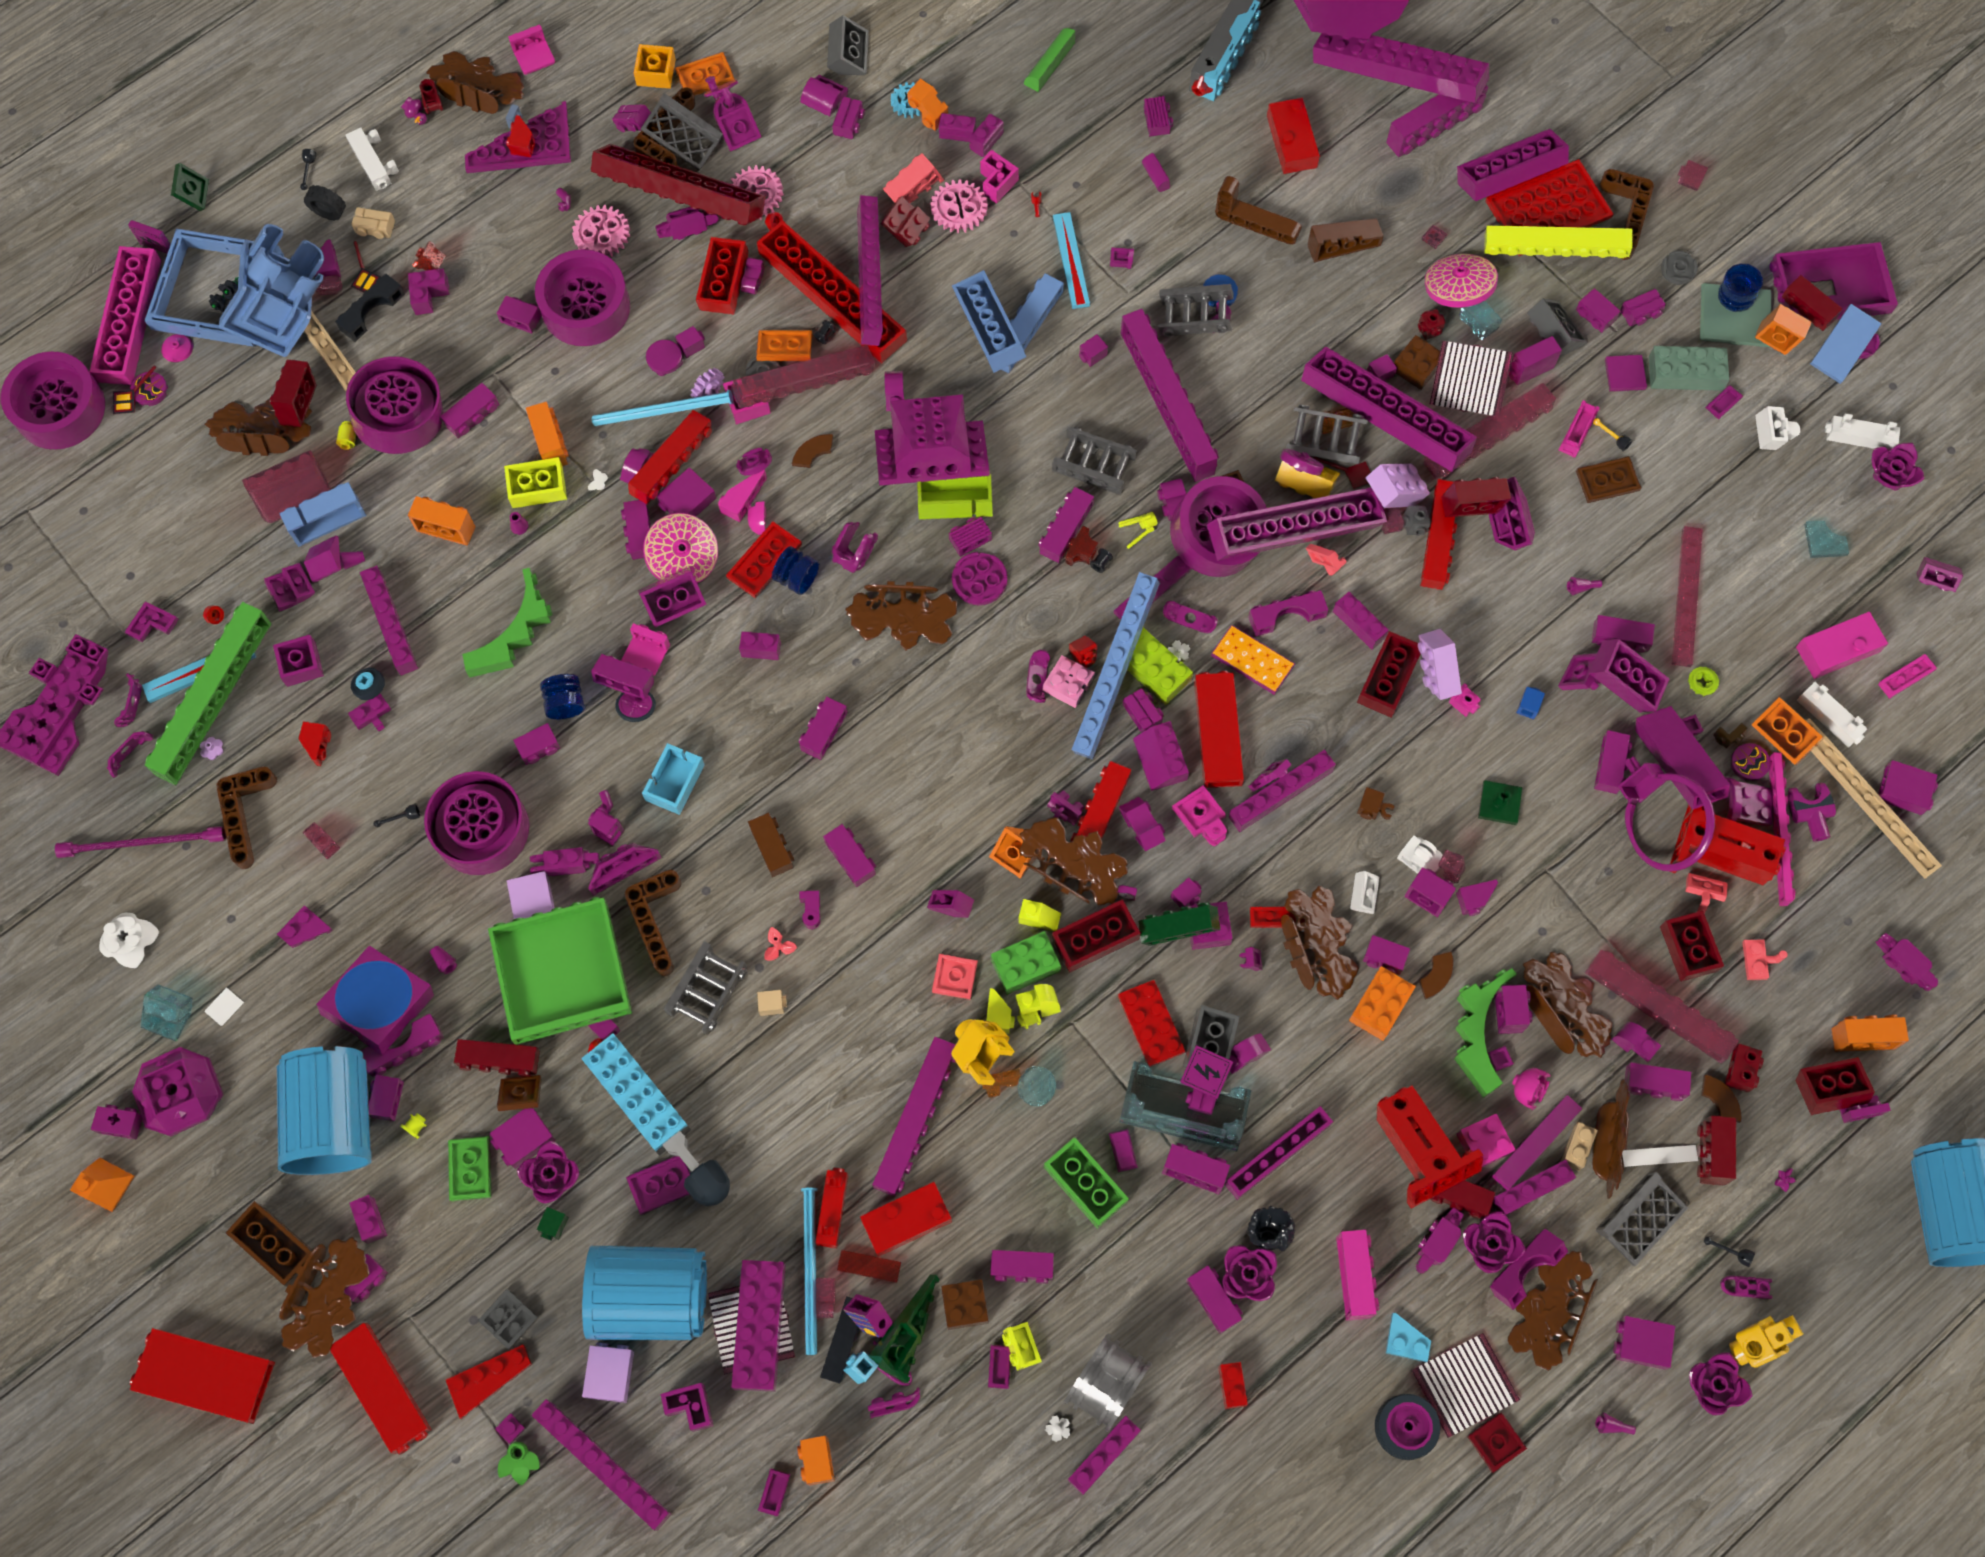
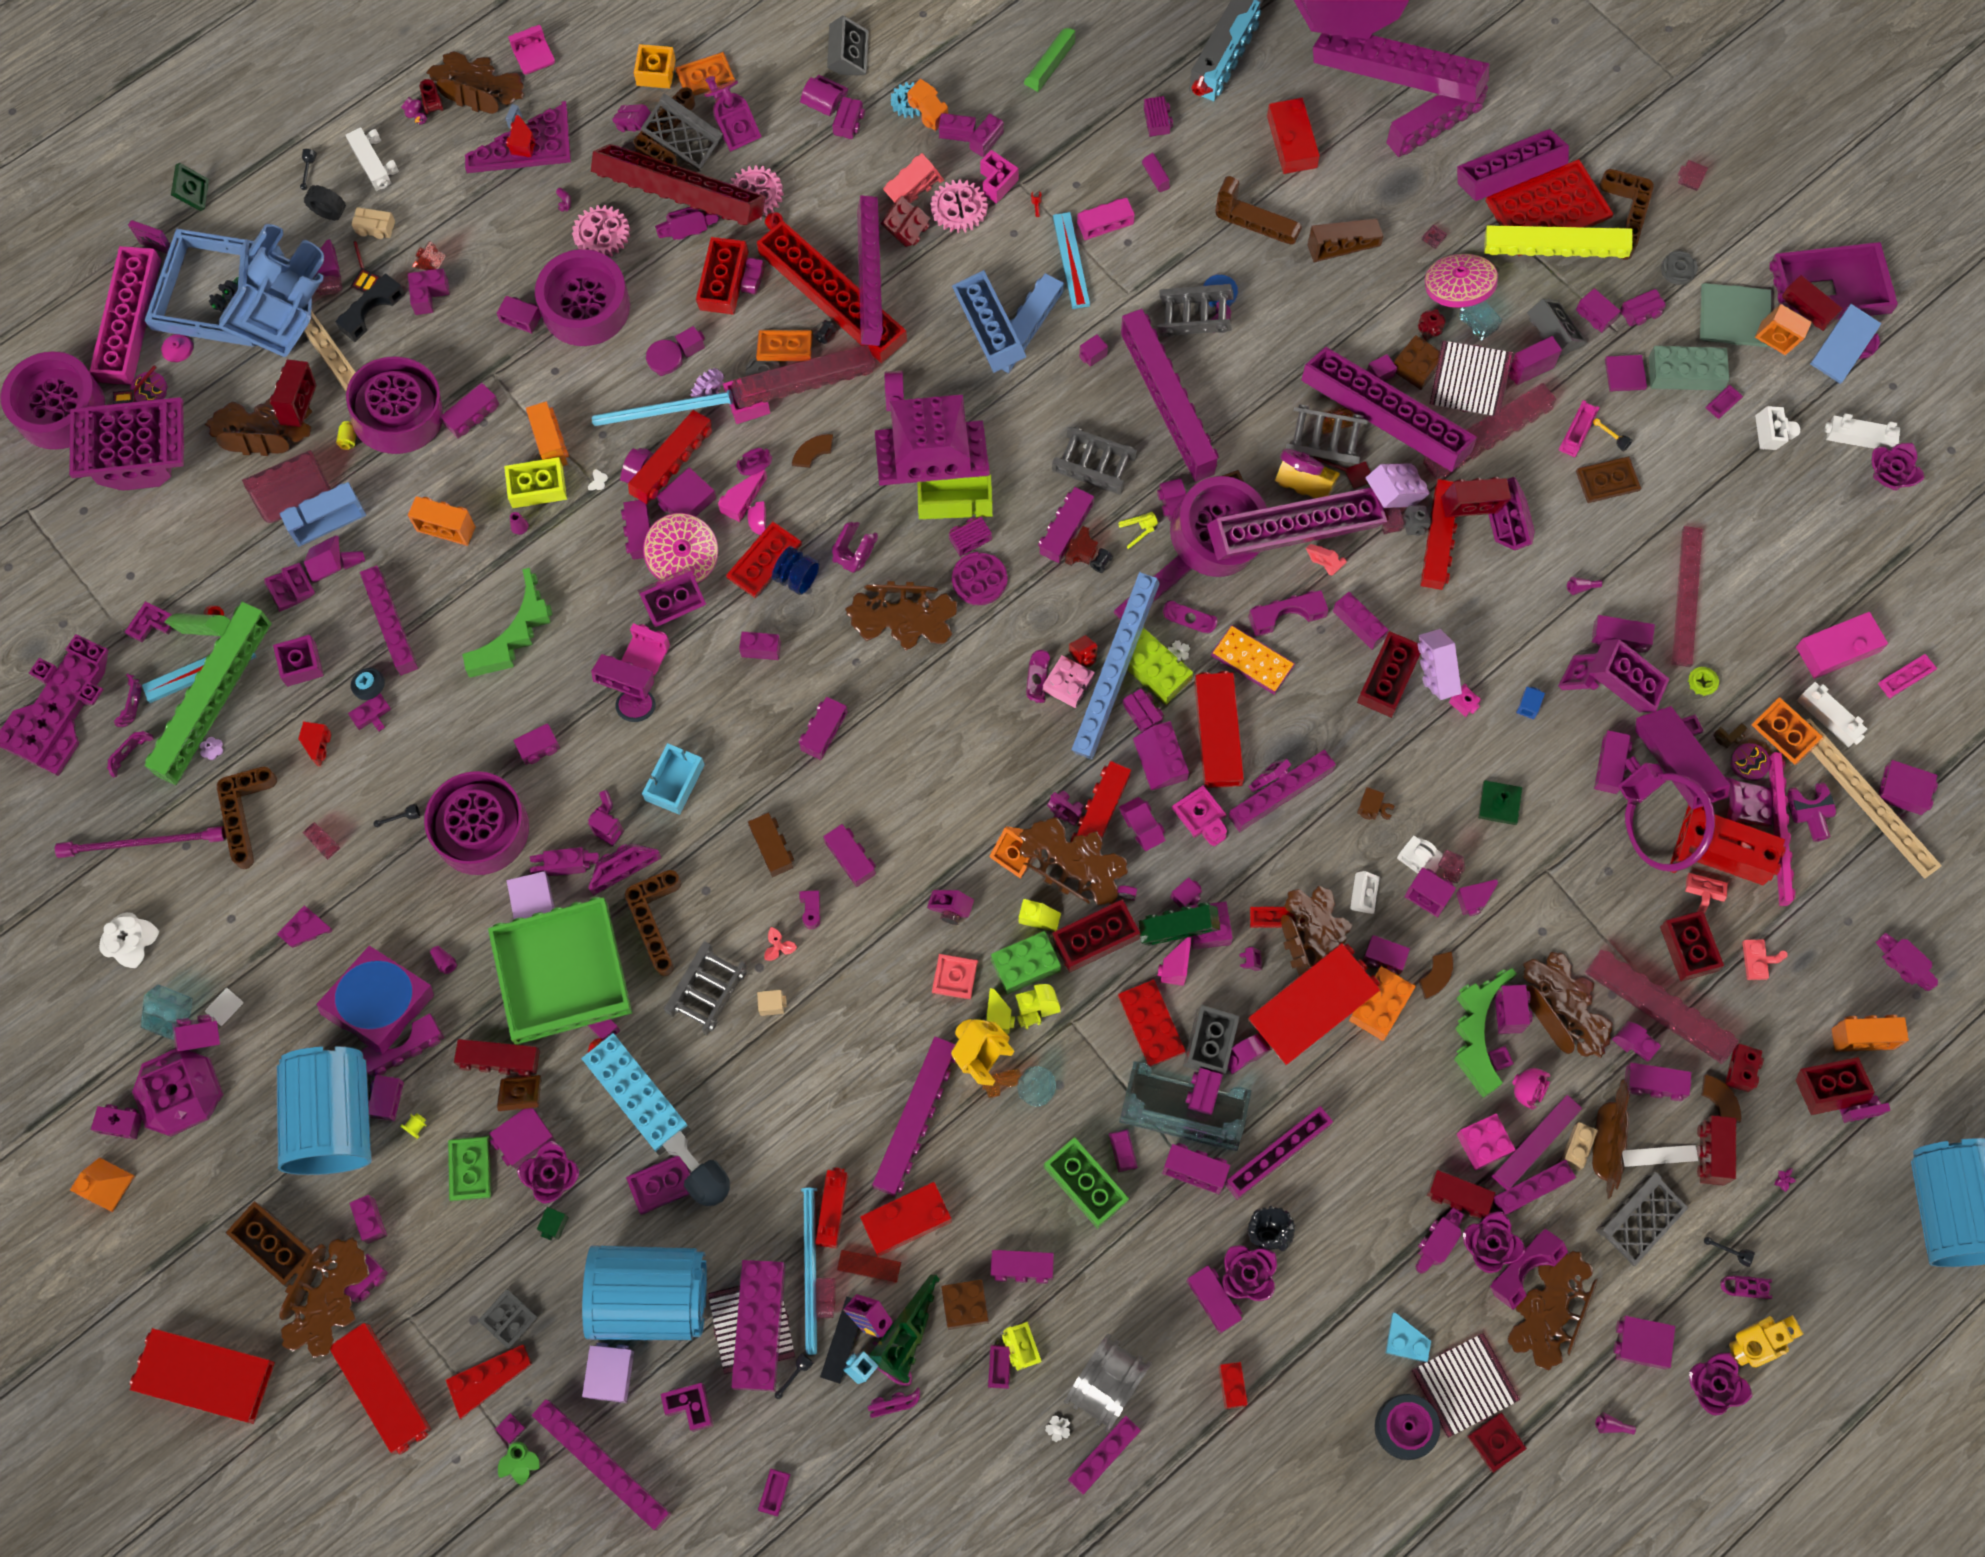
clear blue wheel [540,674,585,720] -> none
orange brick [797,1436,835,1486] -> none
magenta tile [1110,247,1134,269] -> none
magenta tile [1180,1045,1233,1099] -> none
dark pink piece [1336,1230,1379,1321] -> none
red brick [1377,1085,1484,1209] -> none
clear blue wheel [1718,263,1763,312] -> none
clear light blue tile [1804,521,1849,558] -> none
magenta brick [1916,557,1963,592] -> none
none -> magenta wedge [69,397,184,491]
none -> bright green brick [164,613,230,636]
none -> magenta brick [172,1014,220,1051]
none -> black hinge [775,1353,814,1399]
none -> clear pink tile [940,911,961,925]
none -> dark pink brick [1077,197,1135,240]
none -> dark pink slope [1157,937,1191,986]
none -> red brick [1248,942,1381,1065]

